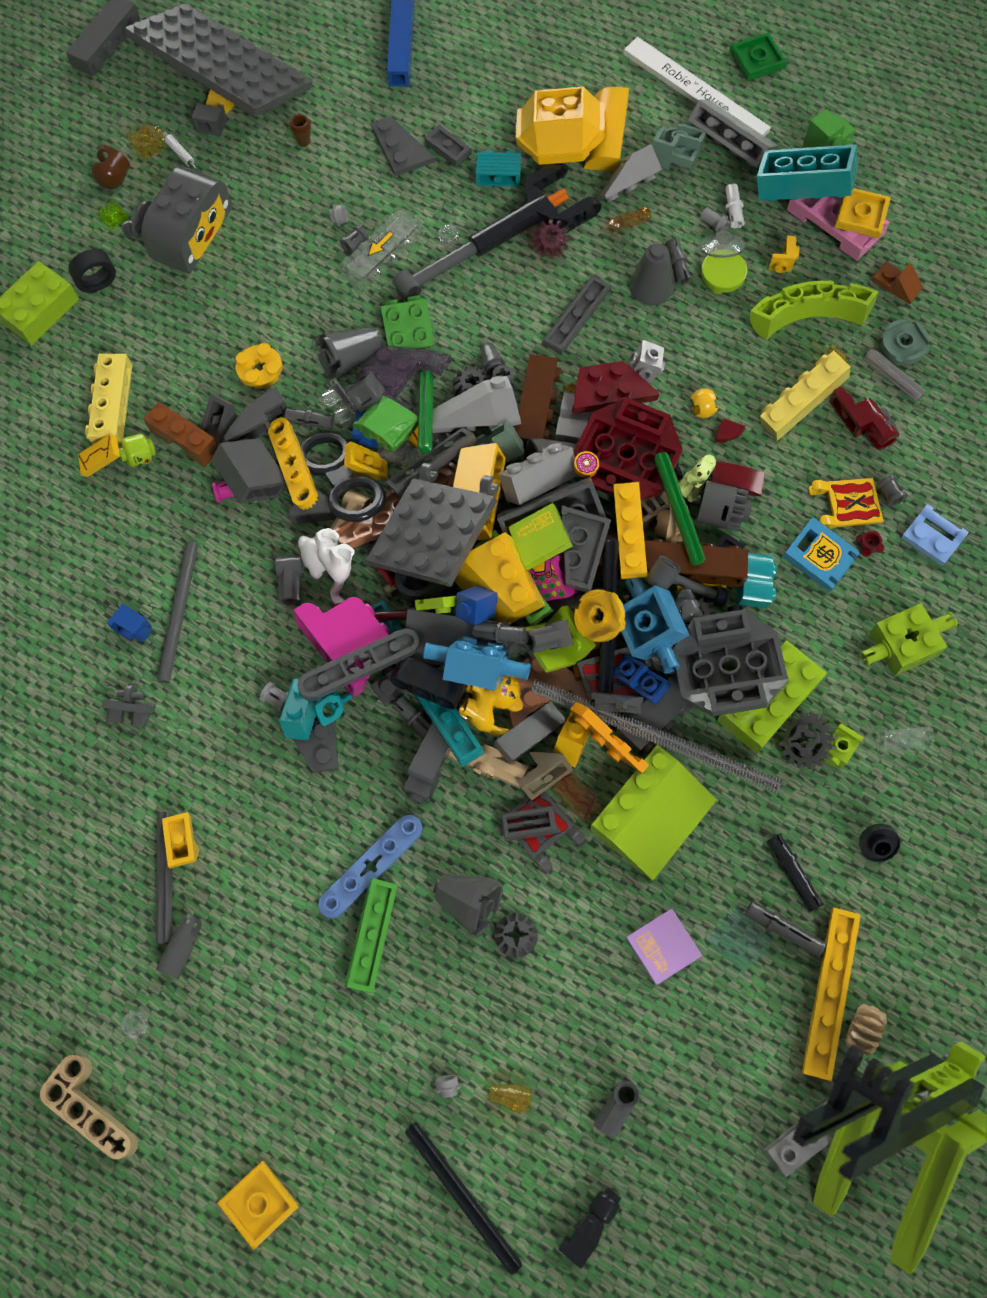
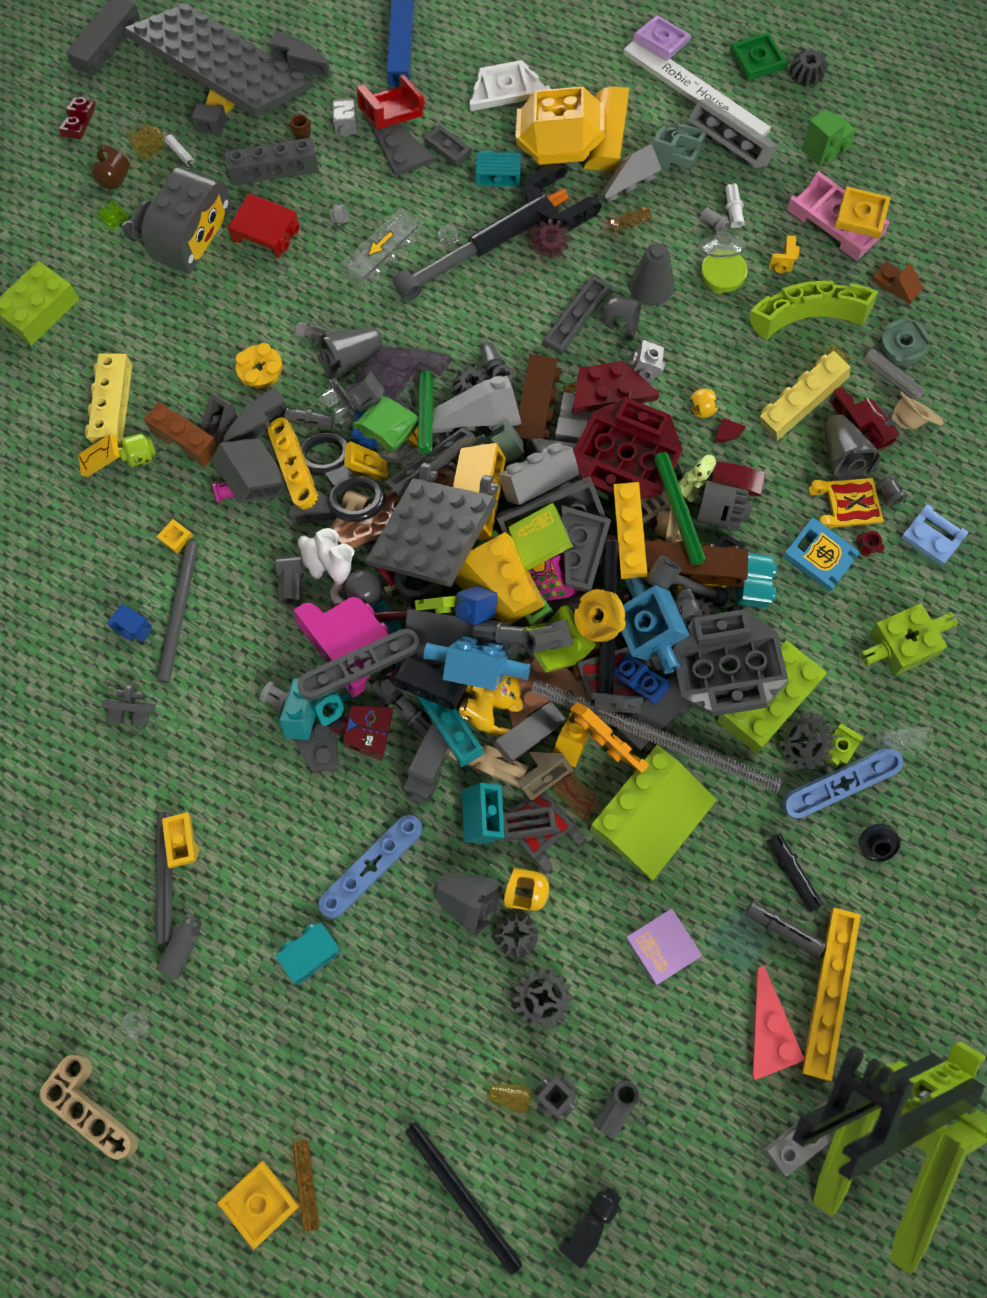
black tyre [68,249,116,293] -> none
dark grey bush [339,225,370,256] -> none
bright green plate [344,878,398,993] -> none
bright green bracket [381,295,434,353] -> none
light grey plate [434,1075,462,1098] -> none
tile [573,451,599,478] -> none
dark grey pin [665,238,691,285] -> none
teal brick [757,144,858,201] -> none
tan gear [846,1004,887,1056] -> none
none -> dark red slope [59,97,96,140]
none -> yellow plate [156,519,193,554]
none -> dark grey brick [225,138,319,186]
none -> red panel [228,194,300,259]
none -> dark grey slope [270,31,331,78]
none -> teal brick [275,922,343,985]
none -> clear orange axle [292,1139,320,1232]
none -> light grey axle [295,322,335,340]
none -> dark red torso [330,706,393,761]
none -> light grey brick [333,99,357,136]
none -> dark grey helmet [345,569,383,606]
none -> red panel [357,75,425,129]
none -> teal brick [462,783,505,844]
none -> white wing [470,60,551,111]
none -> yellow helmet [504,868,549,911]
none -> dark grey gear [513,967,573,1030]
none -> dark grey brick [536,1076,577,1119]
none -> dark grey helmet [603,296,641,337]
none -> lavender tile [633,16,691,61]
none -> coral wing [752,966,805,1080]
none -> medium blue piece [782,748,903,818]
none -> dark grey gear [790,48,828,87]
none -> dark grey cone [824,415,881,481]
none -> tan piece [891,392,944,430]

